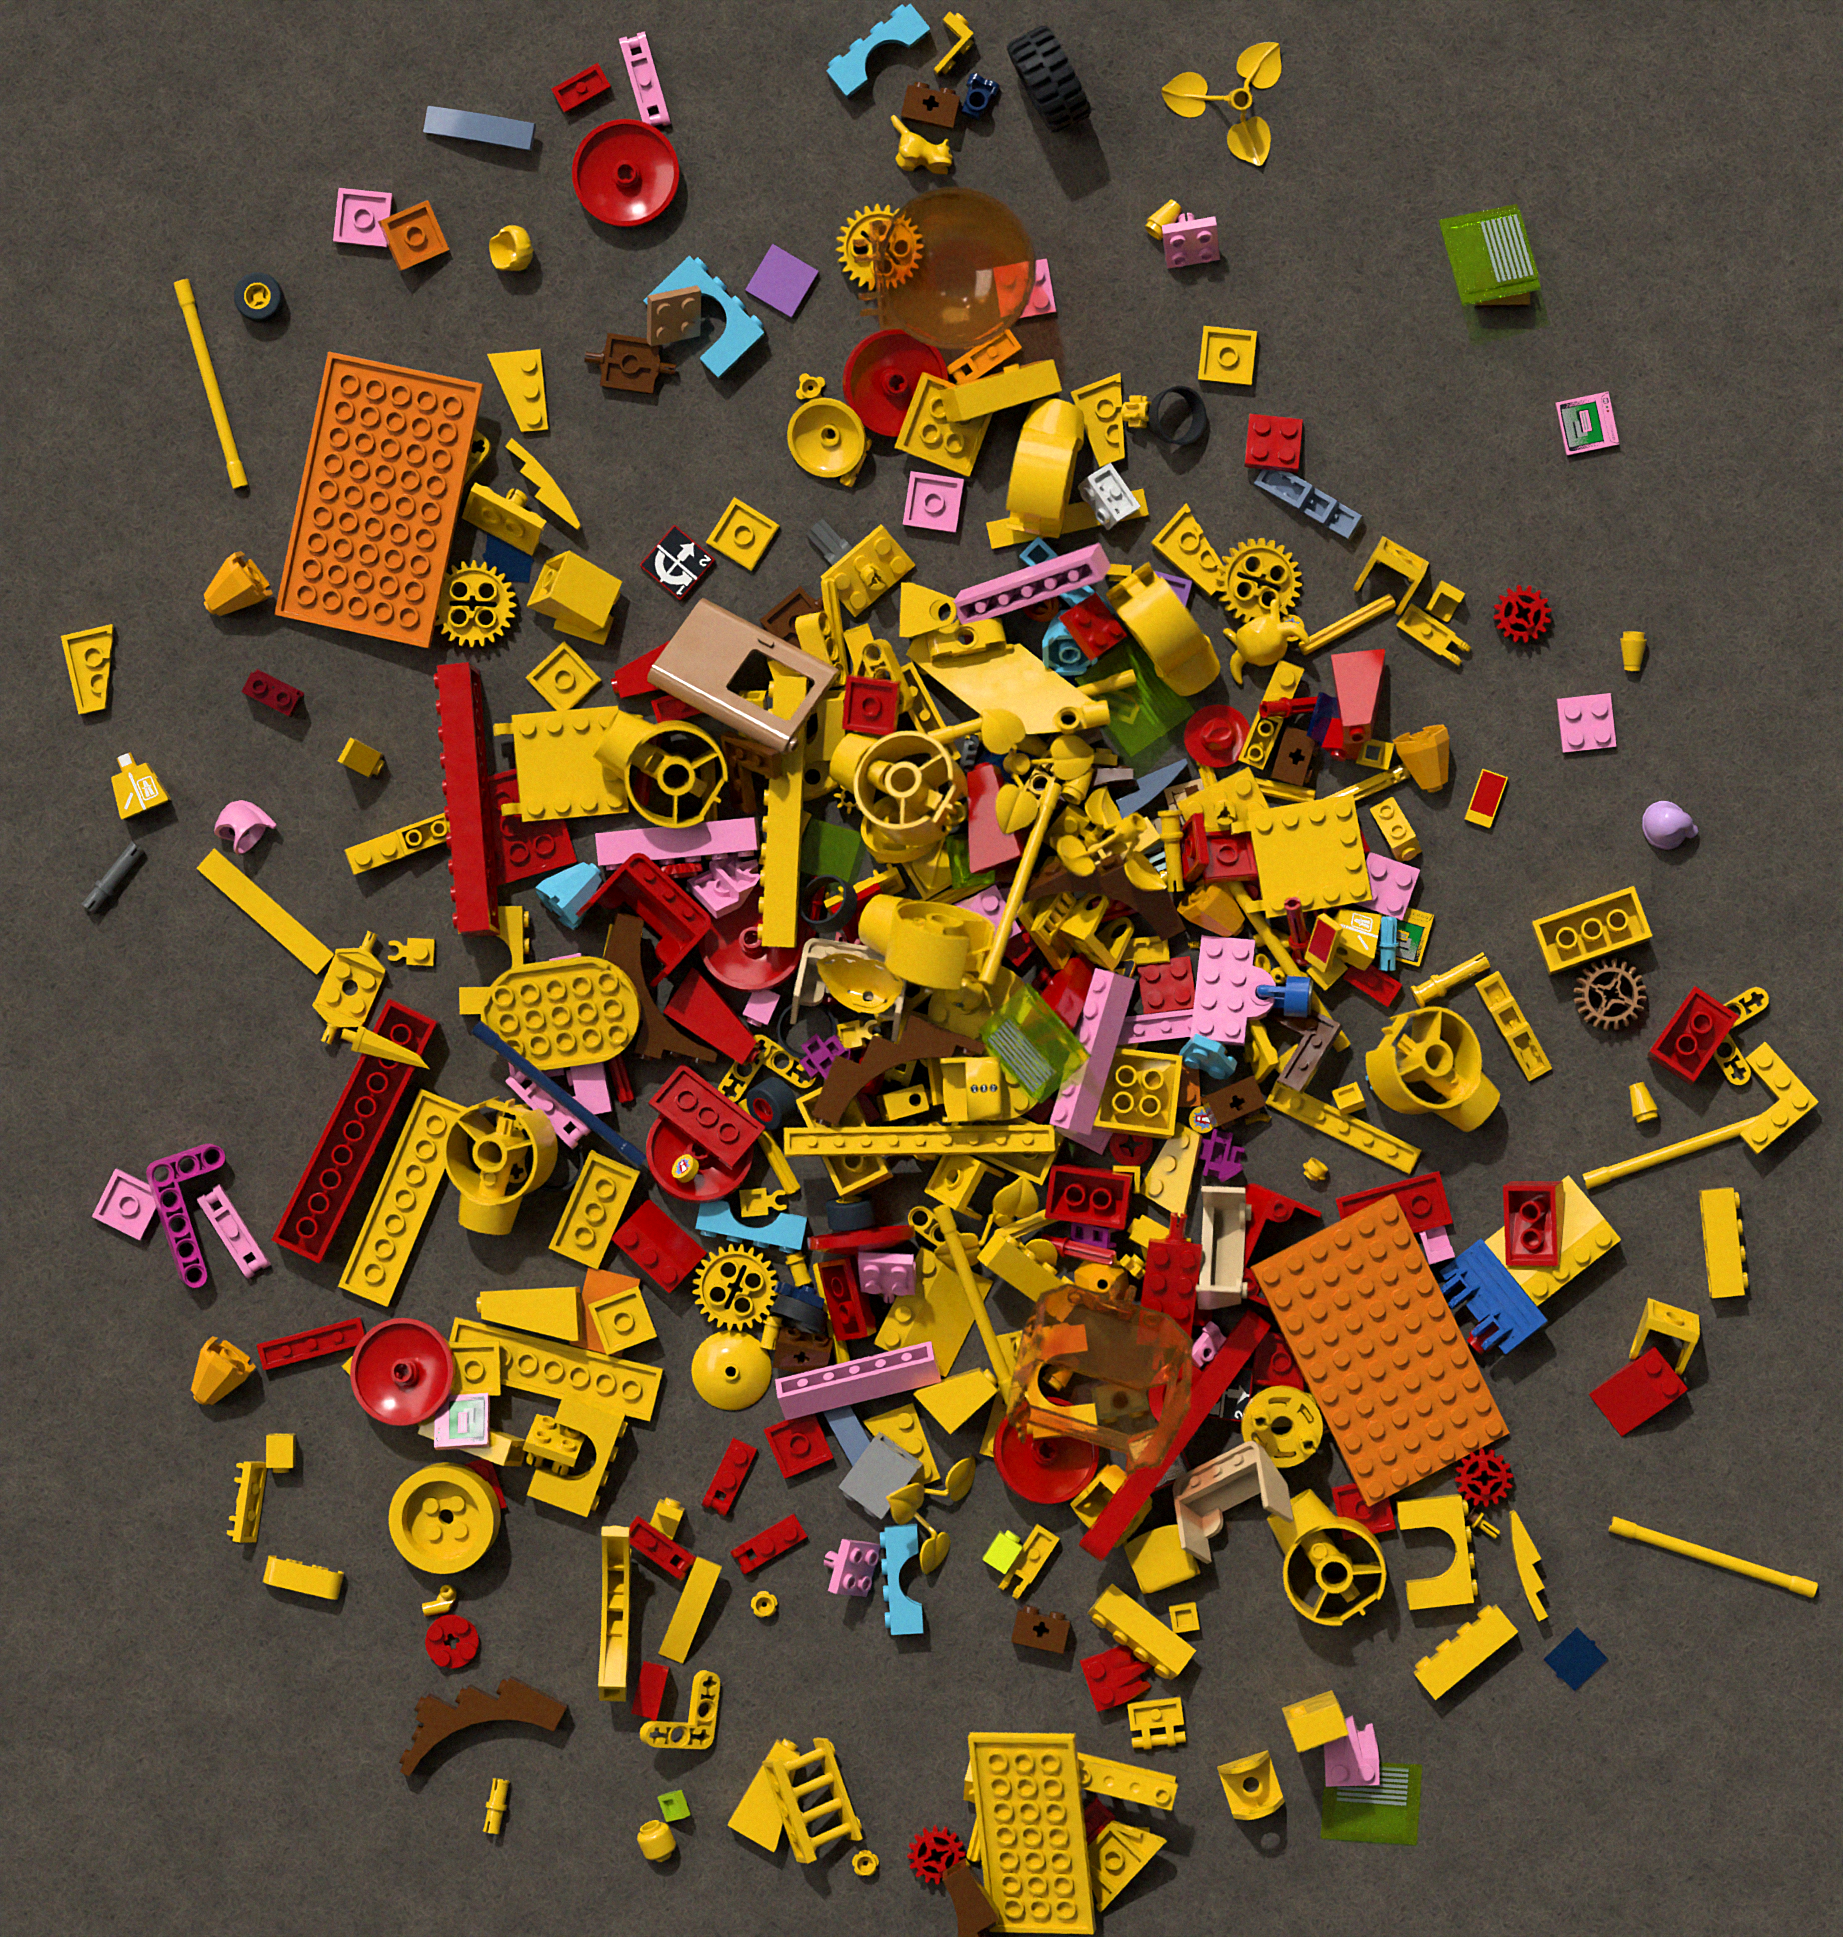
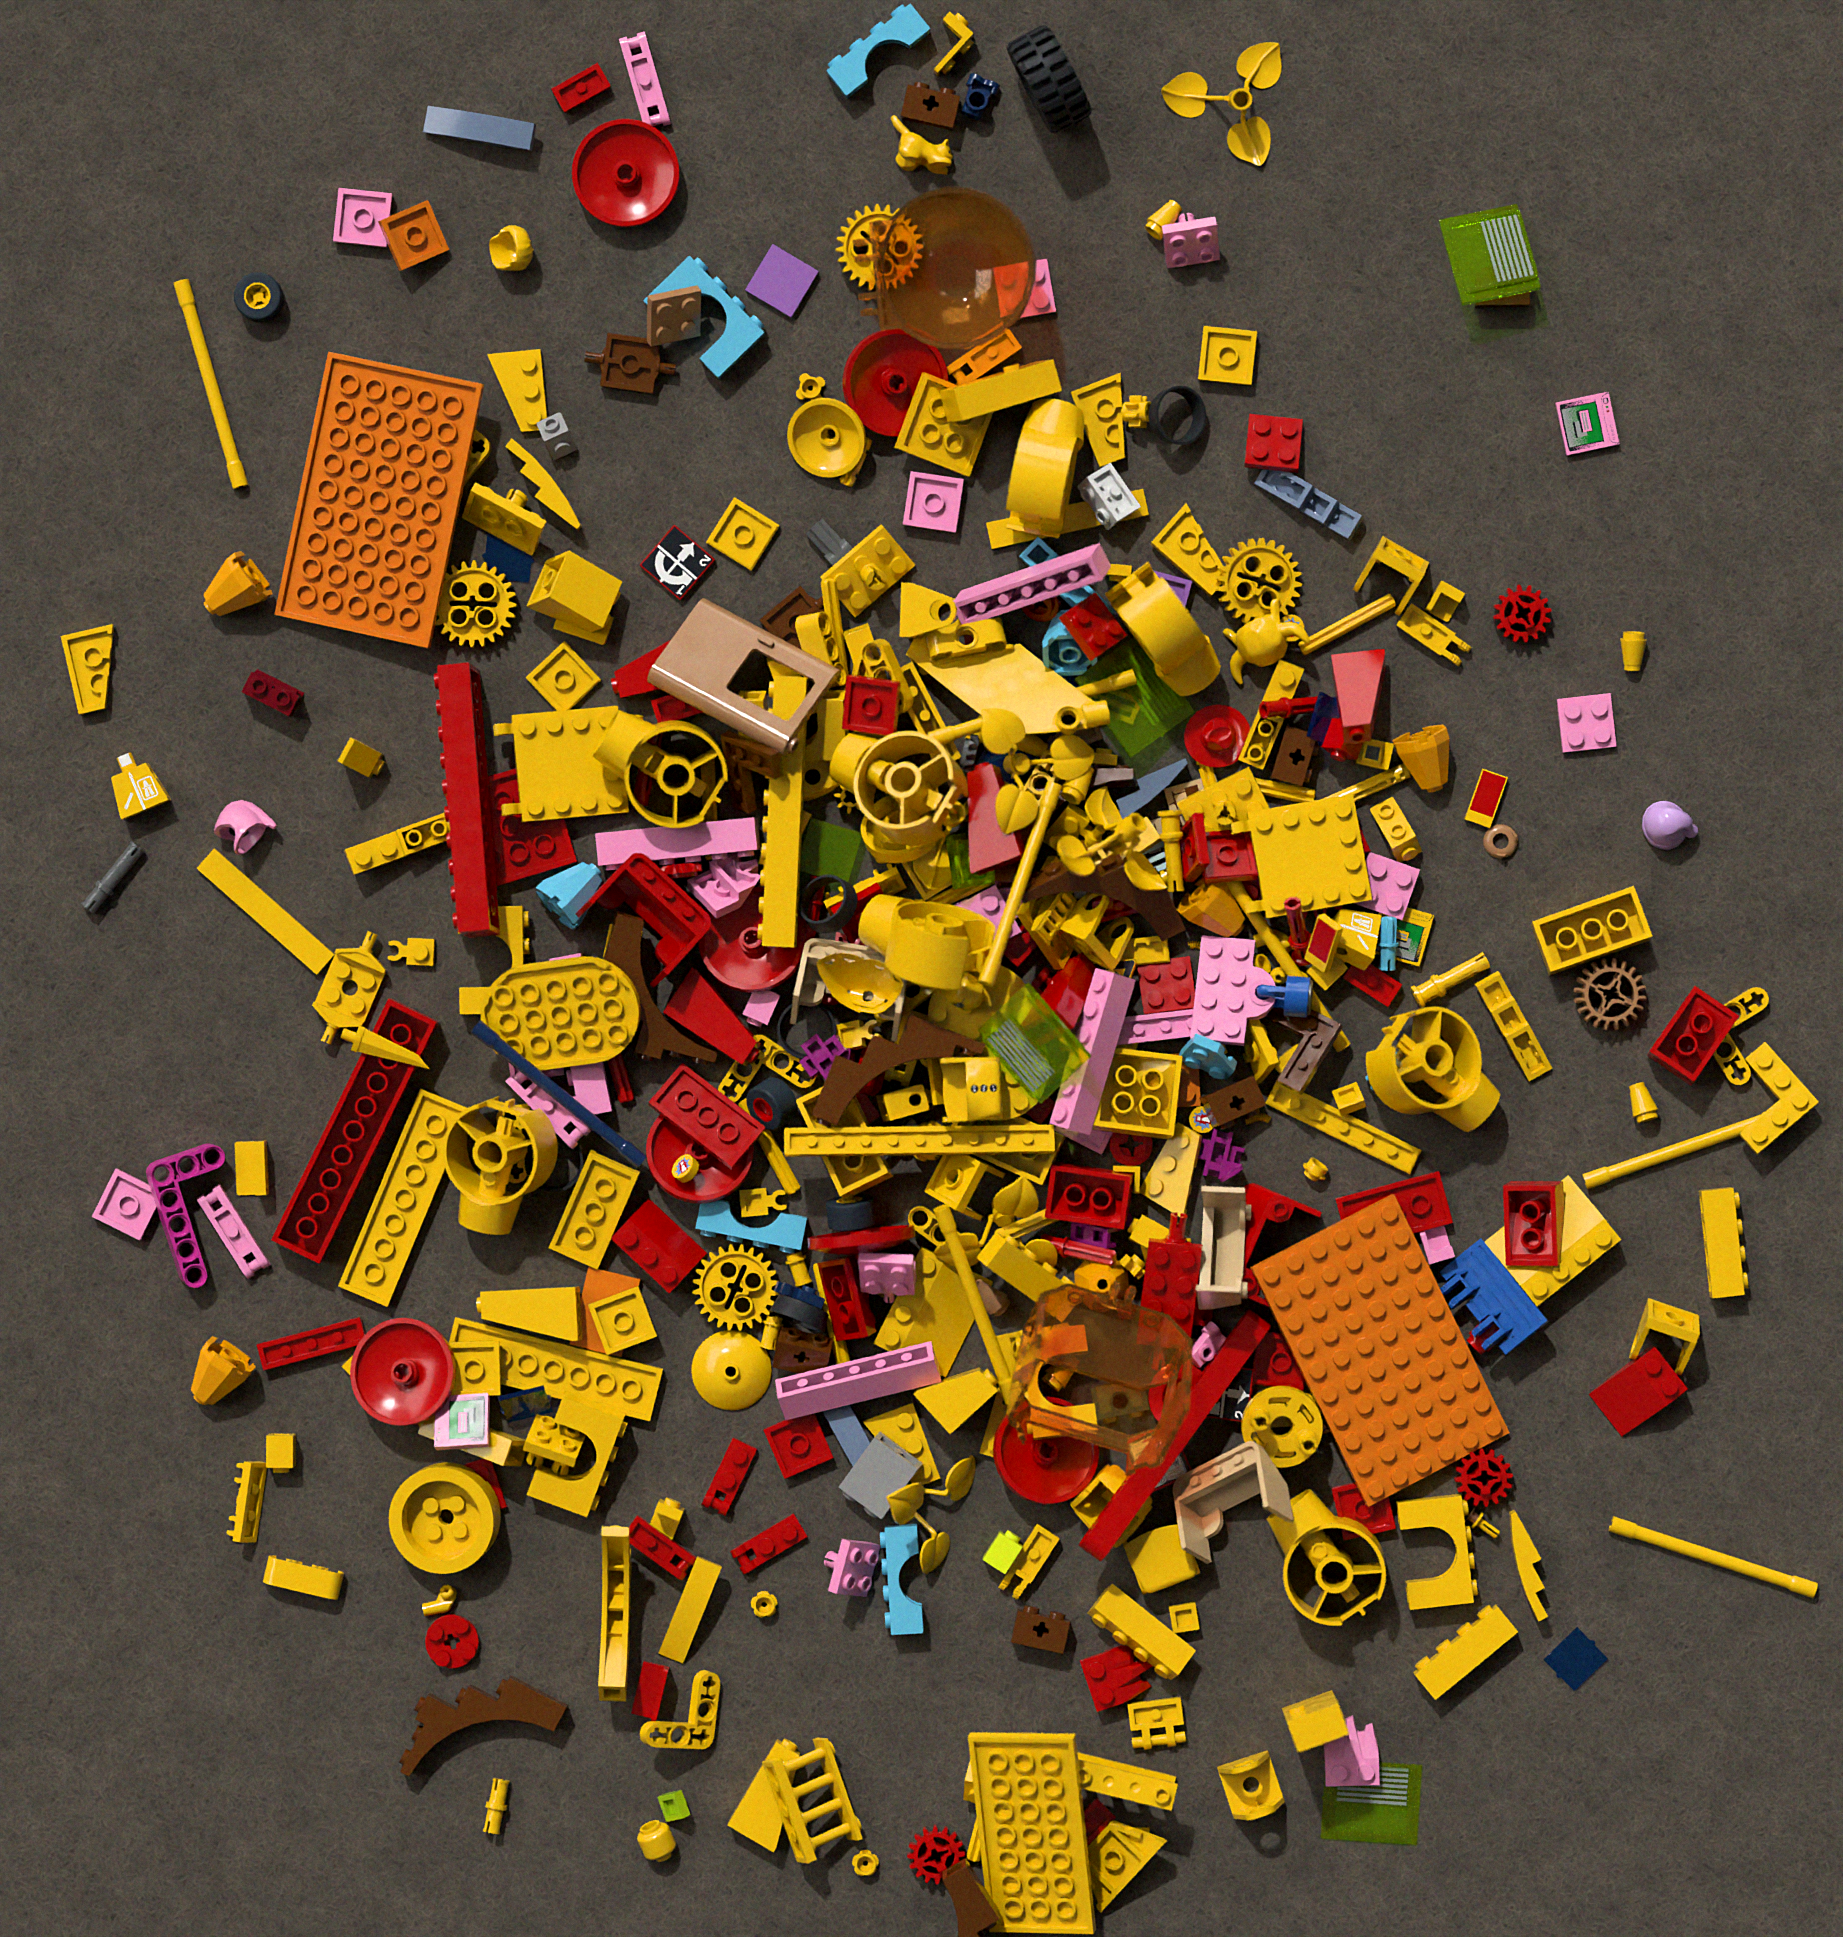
none -> yellow panel [235,1141,269,1195]
none -> piece [498,1385,553,1423]
none -> light grey bracket [537,413,578,460]
none -> medium nougat cone [976,1279,1010,1317]
none -> medium nougat piece [1483,824,1518,860]

